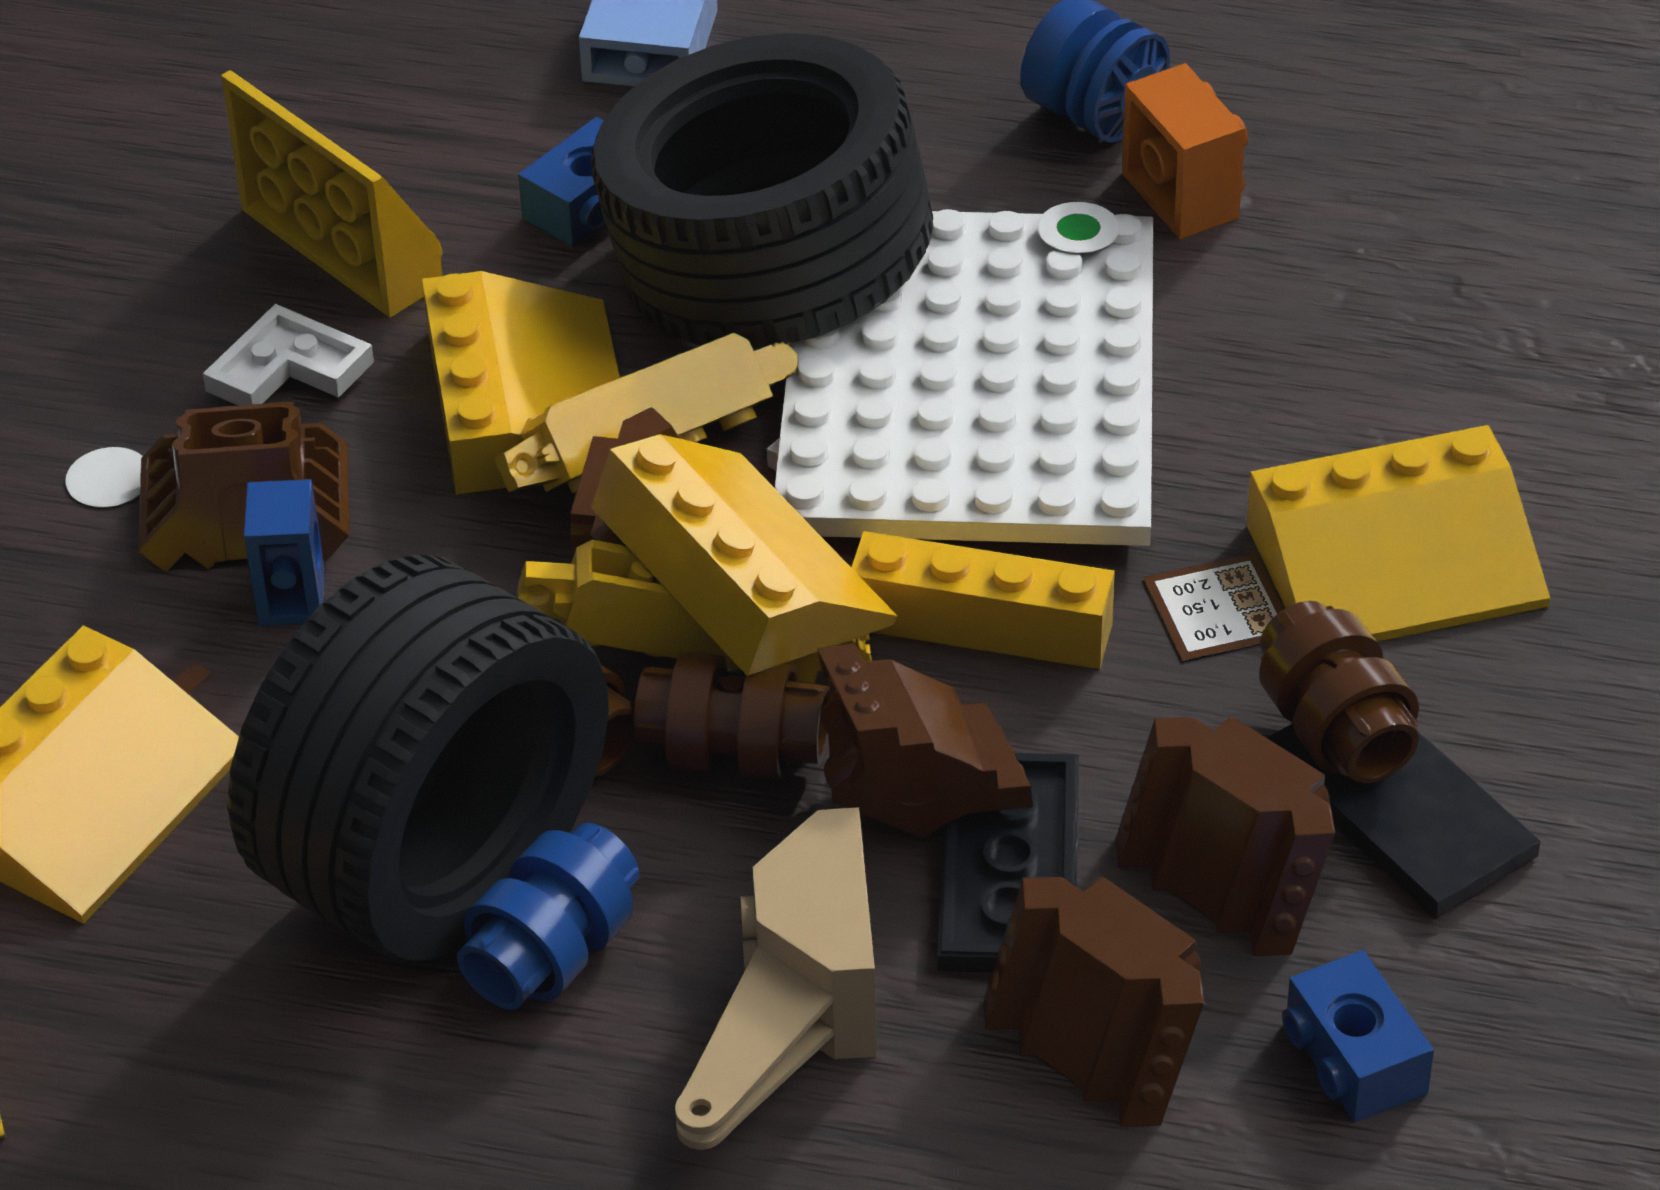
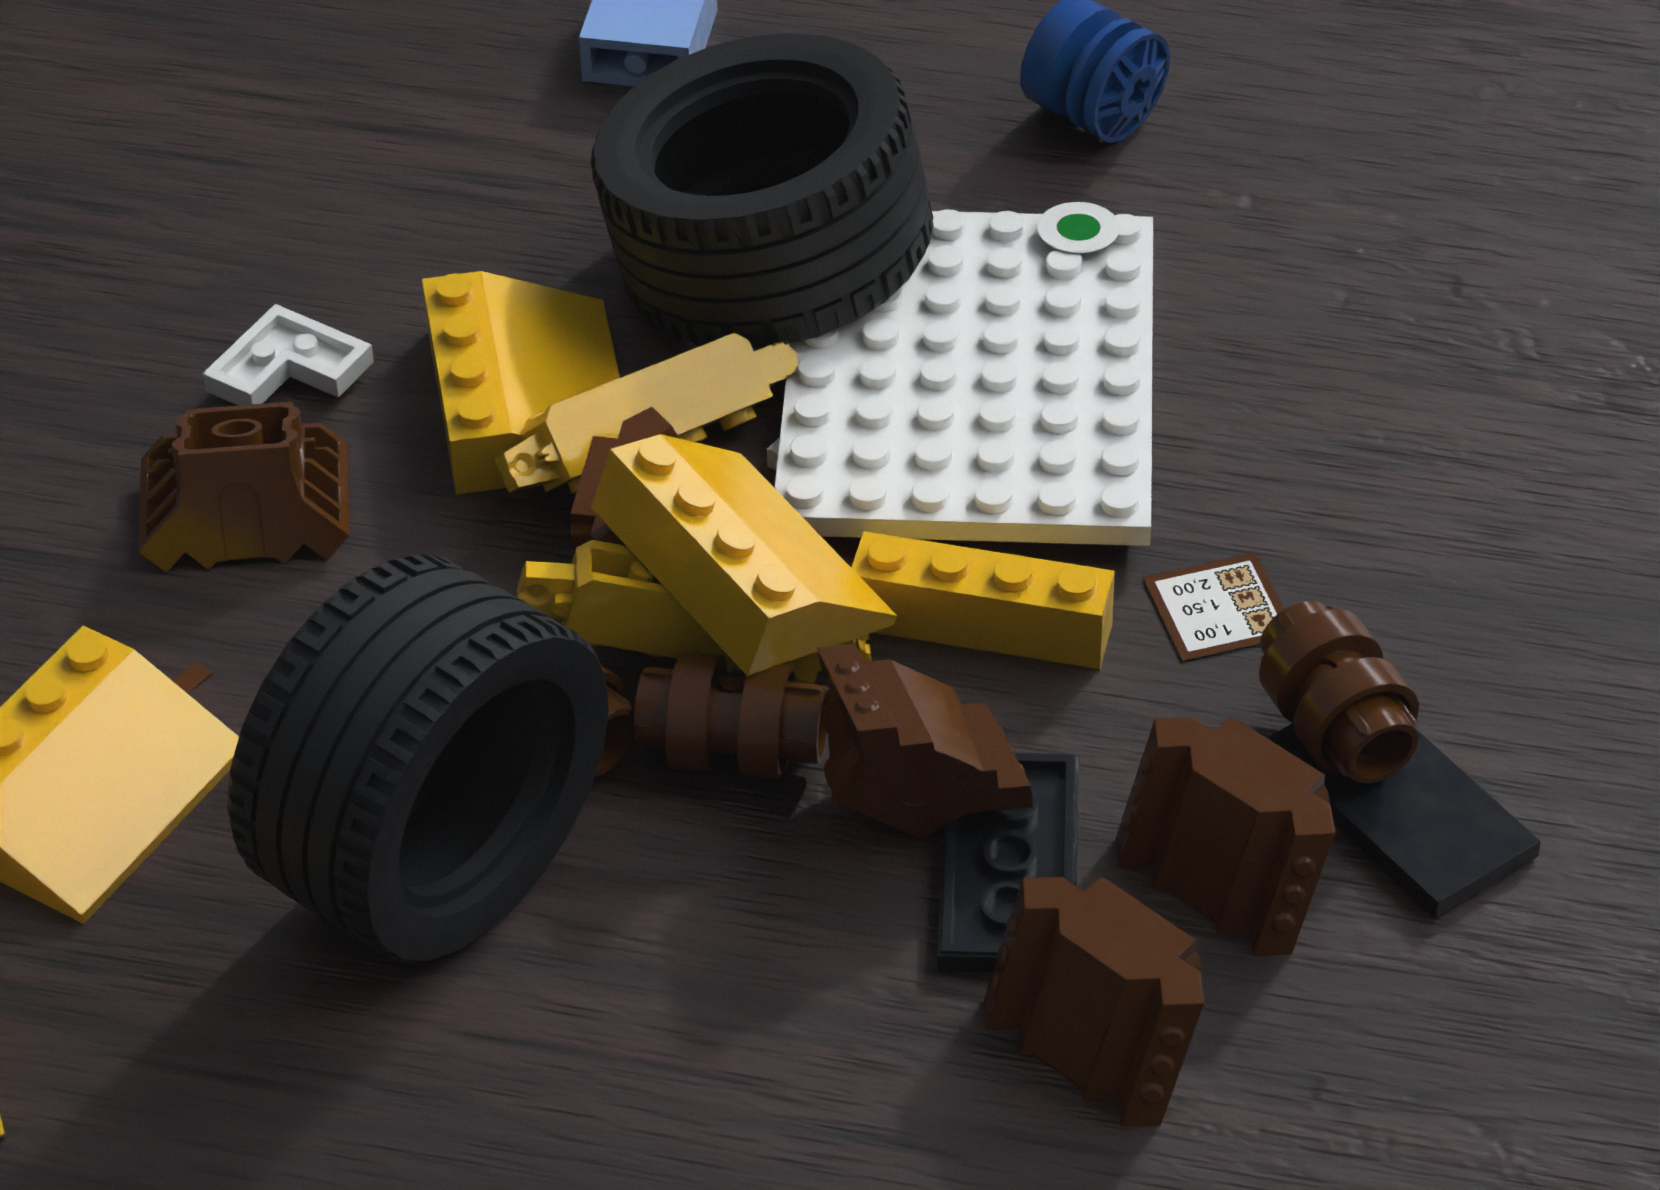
white sticker [65,447,143,507] -> none
yellow slope [221,70,443,318] -> none
blue brick [244,479,325,626] -> none
blue piece [457,823,640,1010] -> none
blue brick [518,116,605,247] -> none
tan slope [675,807,876,1150] -> none
orange brick [1122,63,1248,240] -> none
yellow slope [1246,425,1550,642] -> none
blue brick [1282,950,1434,1122] -> none

